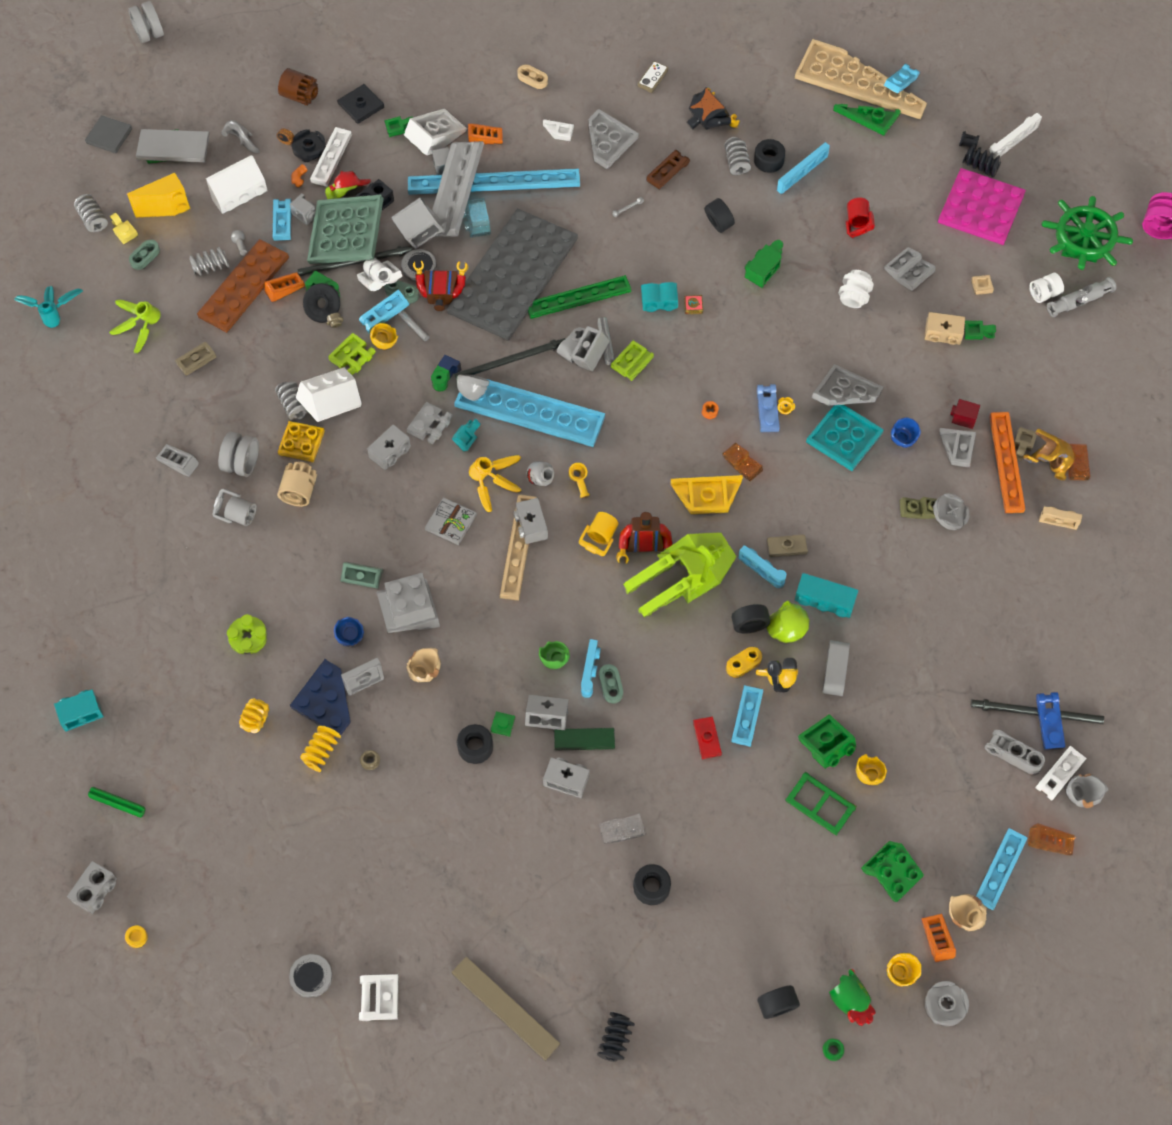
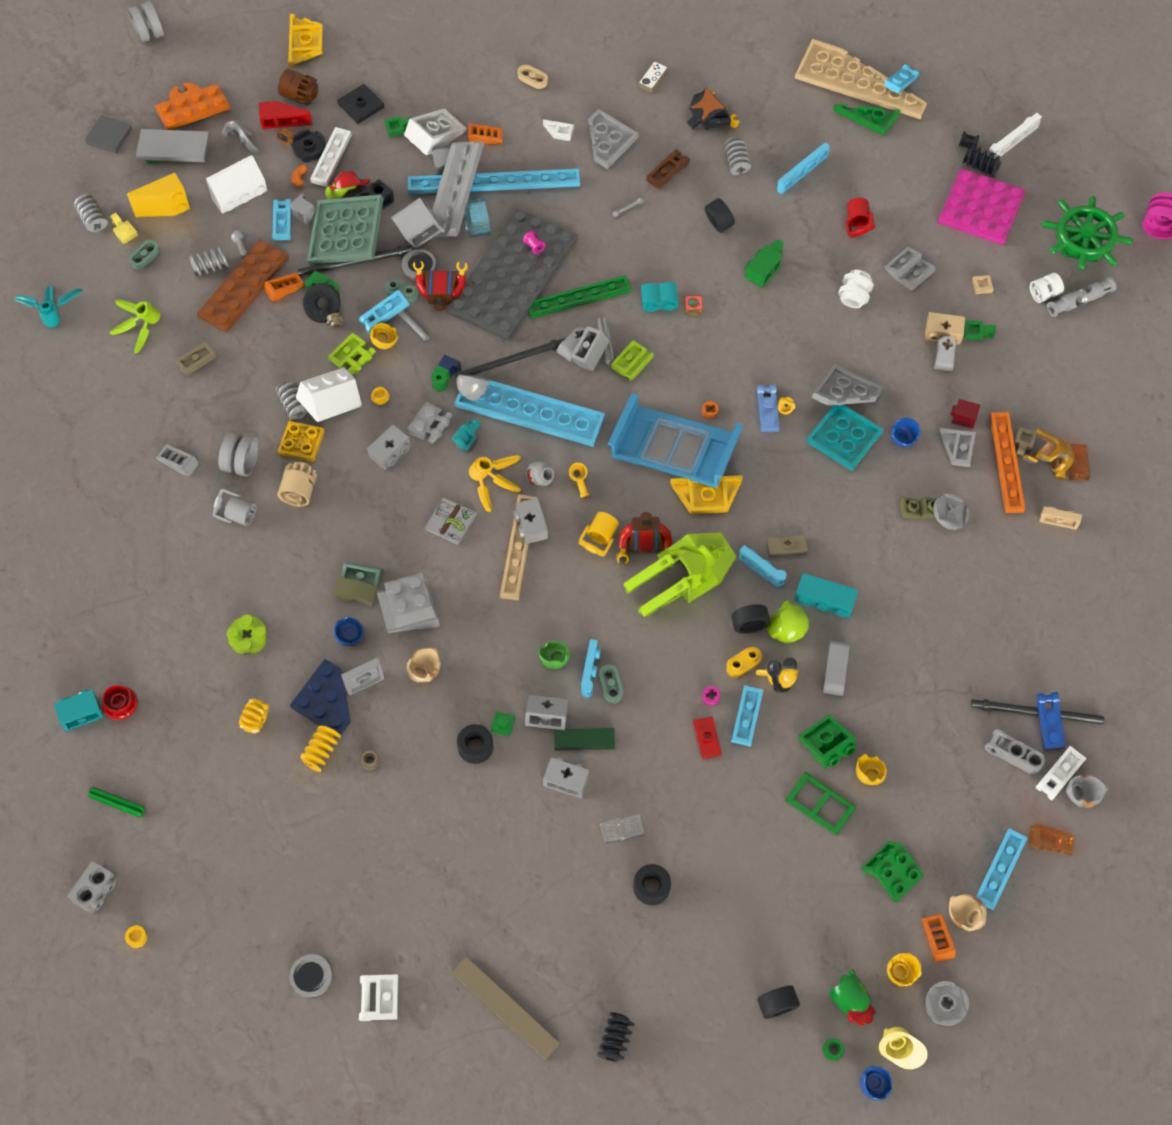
white plate [357,258,403,291] -> none
clear orange slope [722,443,763,481] -> none
black tyre [754,139,785,173] -> none
none -> red piece [102,685,138,720]
none -> orange plate [154,83,230,130]
none -> red slope [259,101,313,129]
none -> yellow wing [288,14,323,67]
none -> olive slope [332,578,378,606]
none -> yellow plate [371,387,389,405]
none -> dark pink bush [523,230,546,254]
none -> dark azure piece [608,393,744,488]
none -> dark pink bush [702,686,720,706]
none -> blue hair [860,1066,892,1101]
none -> light yellow piece [879,1027,927,1069]
none -> light grey piece [933,336,956,371]

